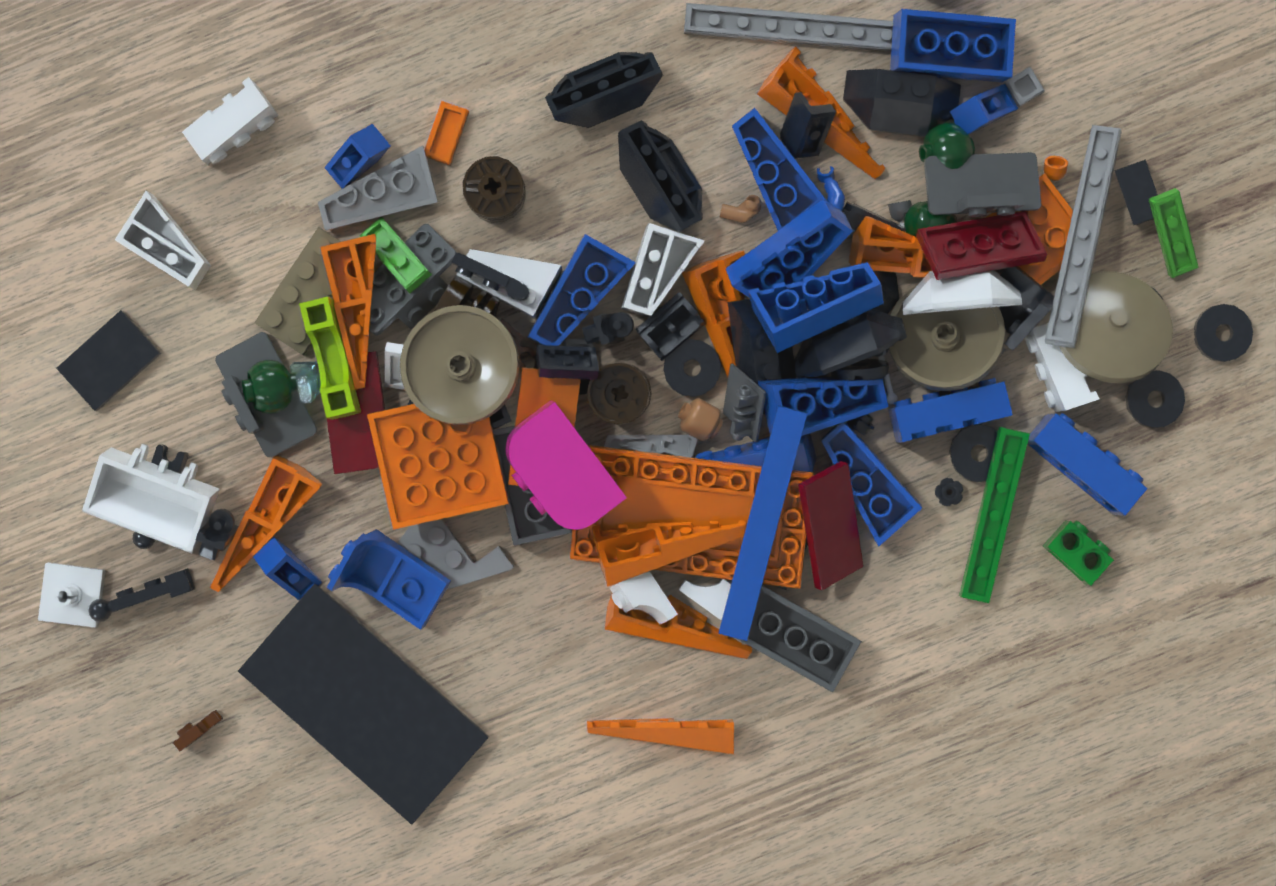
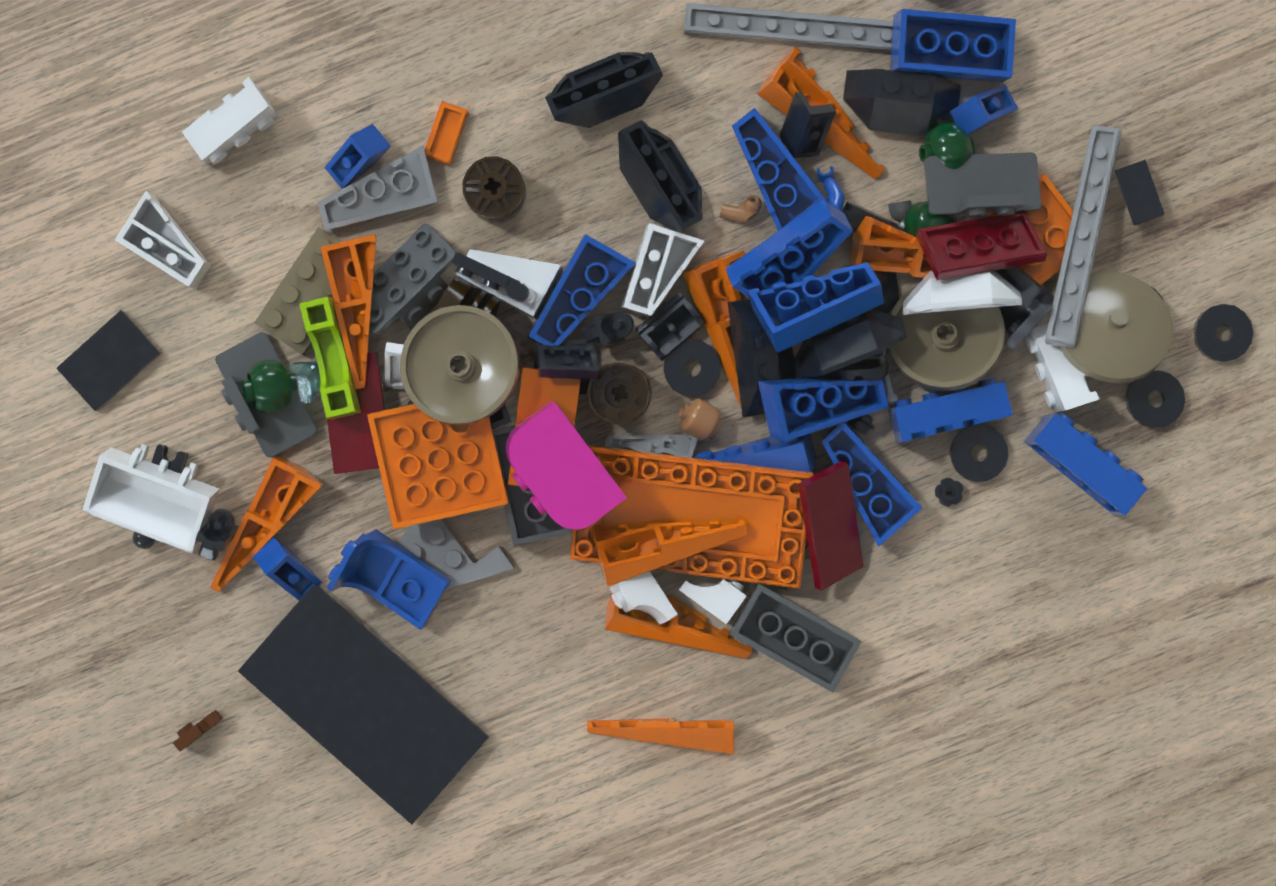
white tile [38,562,105,628] -> none
black plate [88,568,195,622] -> none
bright green tile [360,217,432,294] -> none
blue tile [718,405,807,641] -> none
dark grey hinge [723,363,766,442] -> none
green plate [959,427,1030,603] -> none
light grey tile [1004,67,1045,108] -> none
green brick [1043,520,1114,586] -> none
orange hinge [1044,156,1068,181] -> none
bright green tile [1149,188,1199,278] -> none

